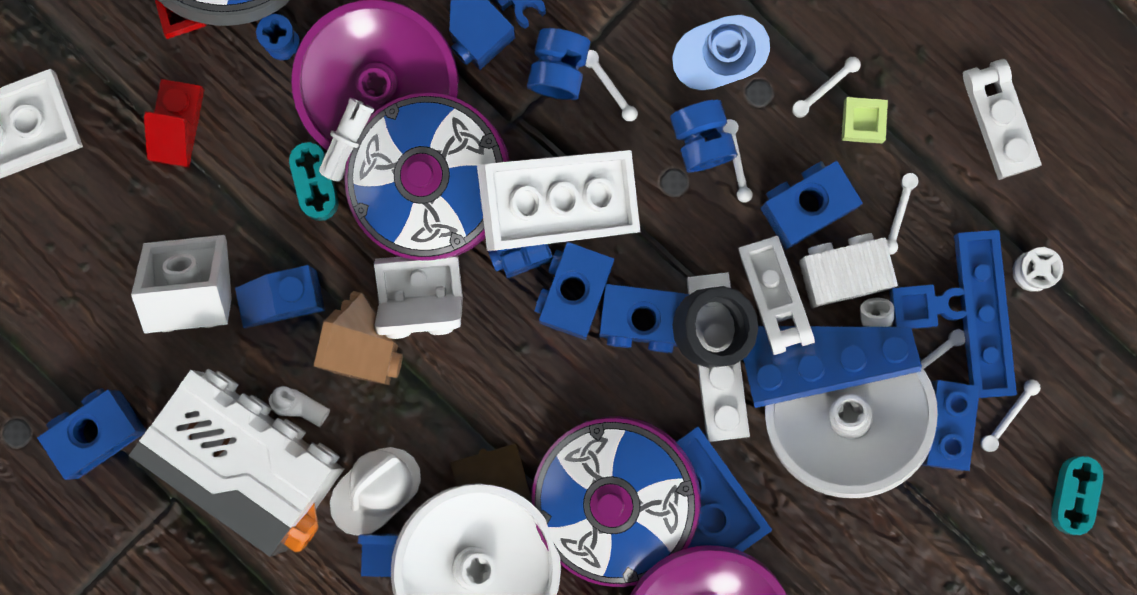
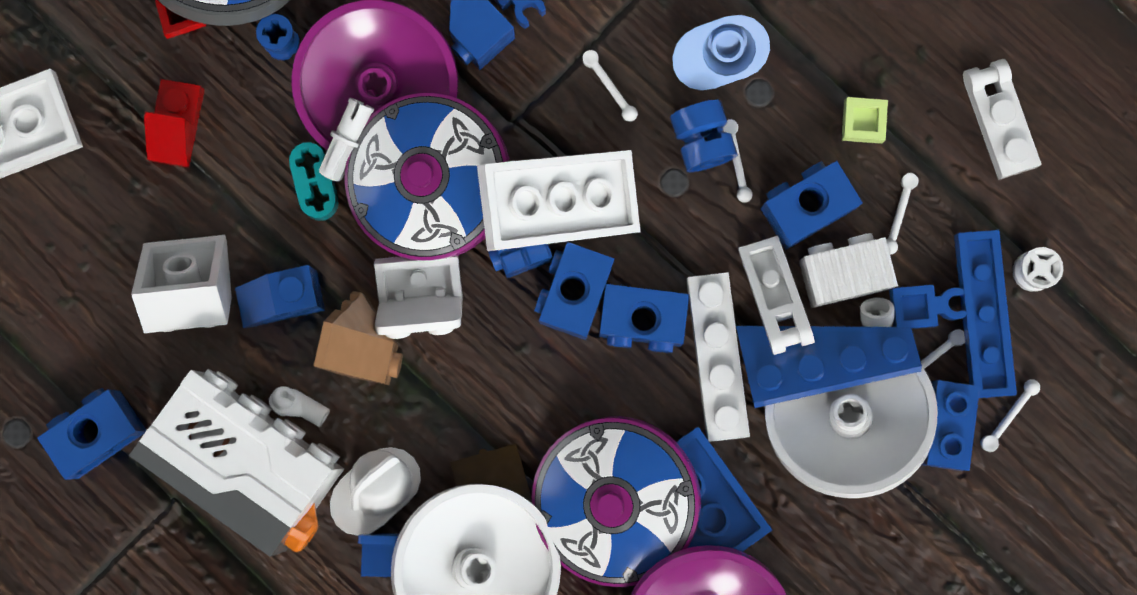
blue wheel [527,28,590,100] -> none
black tyre [672,286,758,368] -> none
white hinge [792,57,861,118] -> none
teal beam [1051,456,1103,535] -> none

